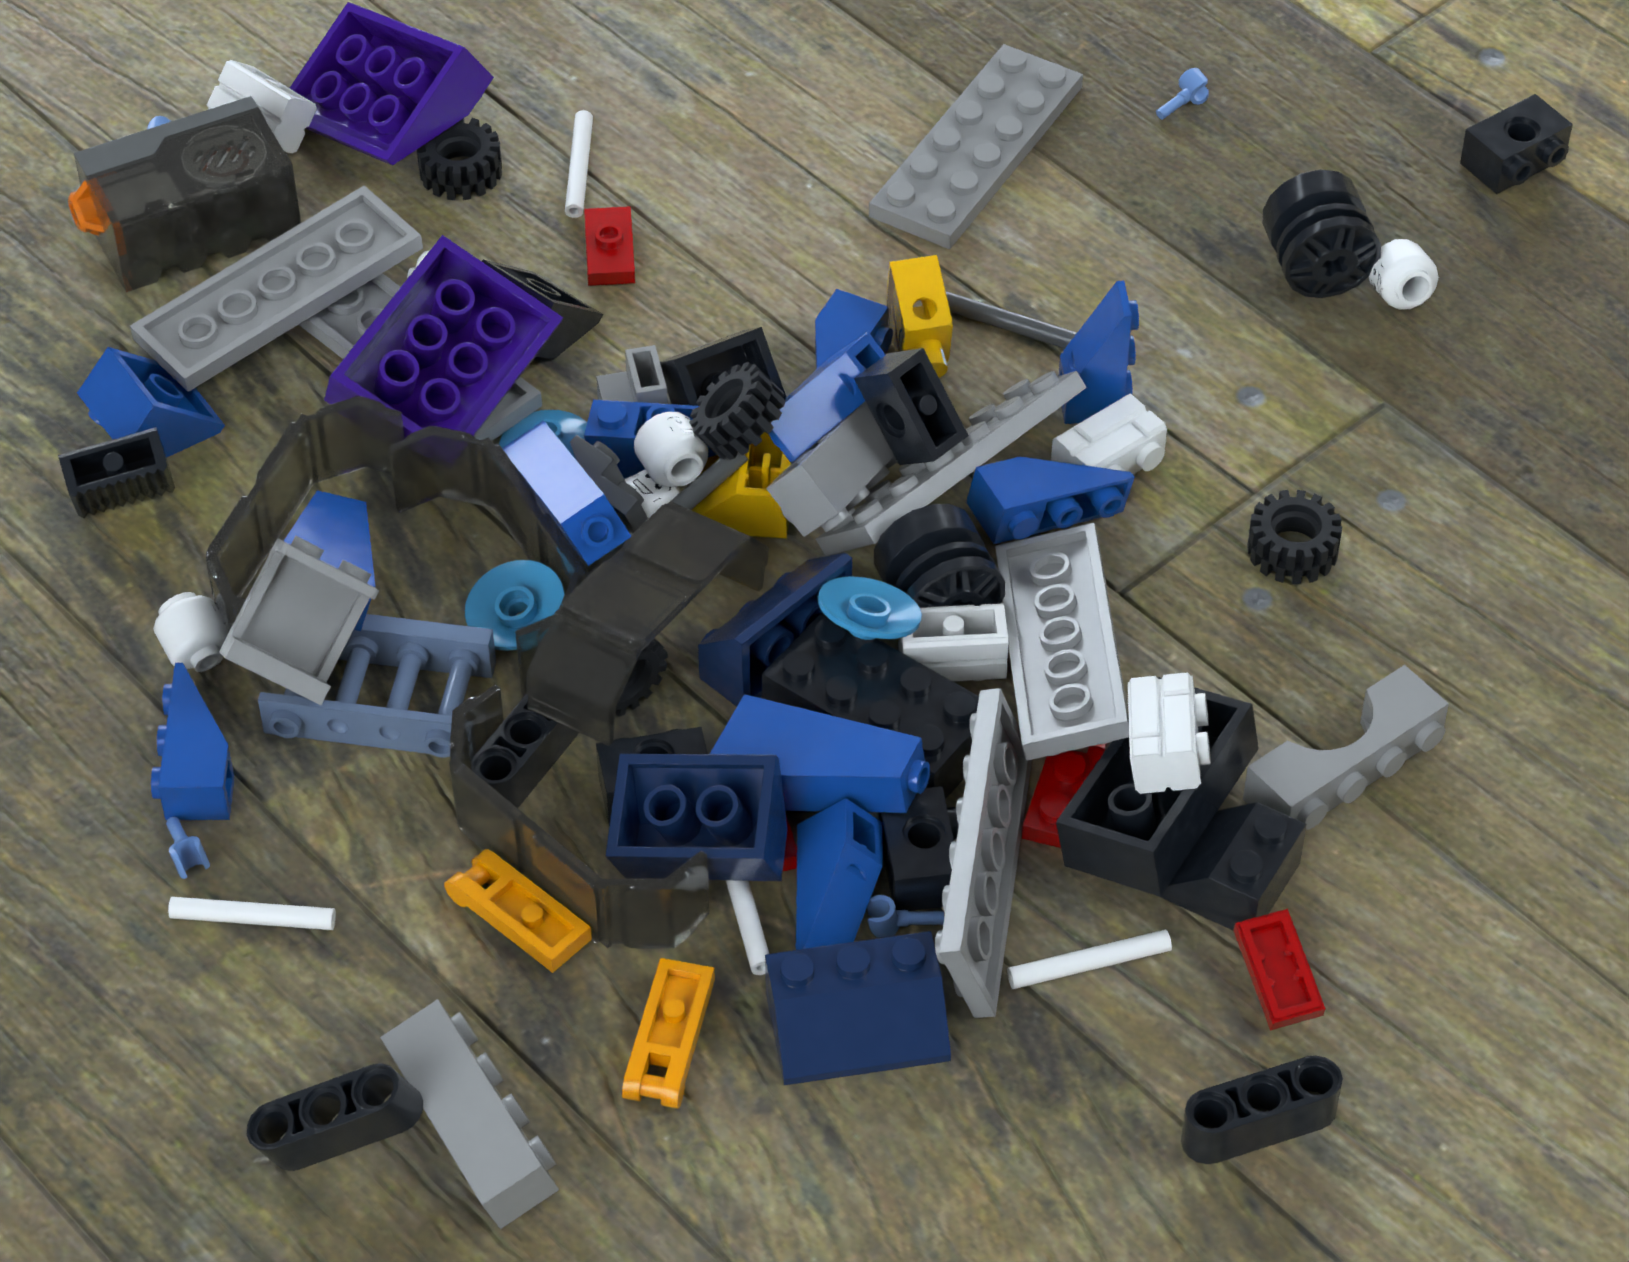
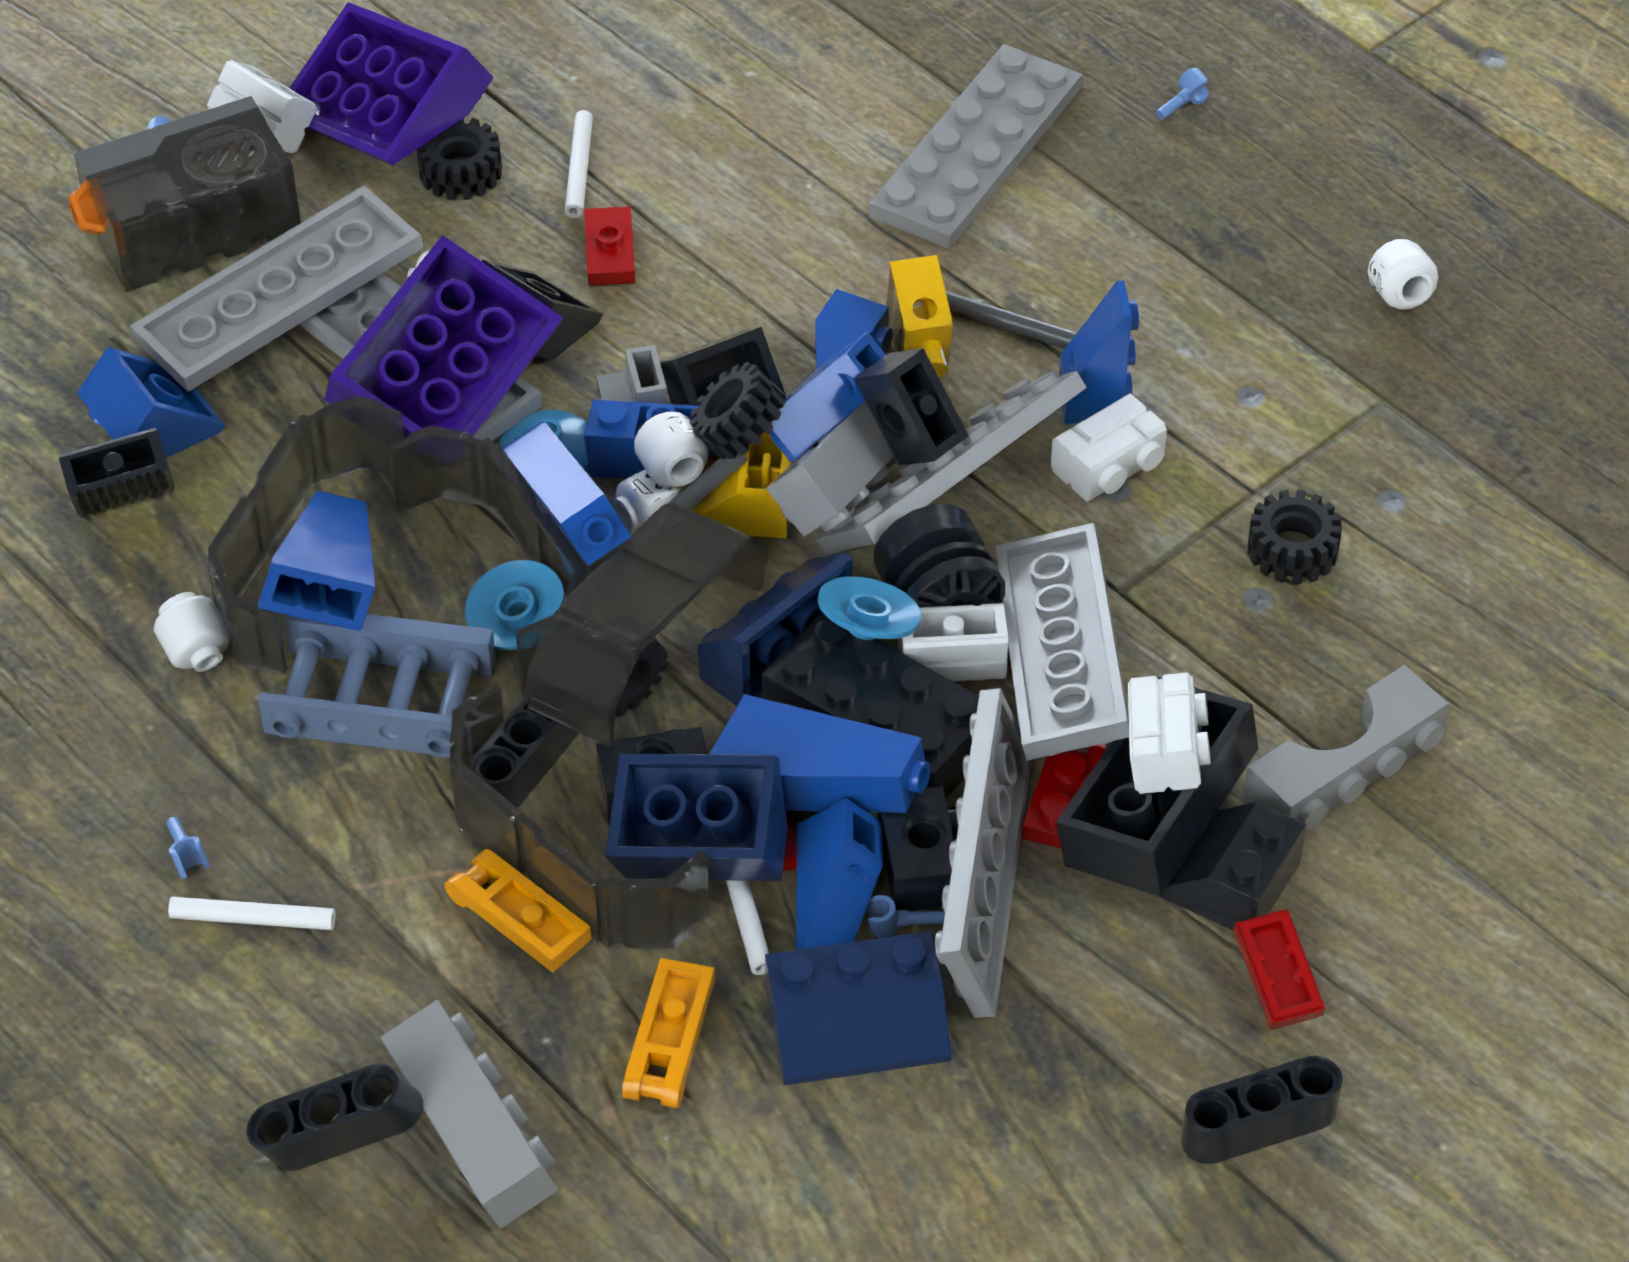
blue slope [151,663,235,820] -> none
light grey panel [219,535,379,705] -> none
dark grey slope [570,435,651,538] -> none
blue slope [966,457,1135,544] -> none
white piece [1007,929,1172,989] -> none
black wheel [1262,169,1381,298] -> none
black brick [1460,94,1573,194] -> none

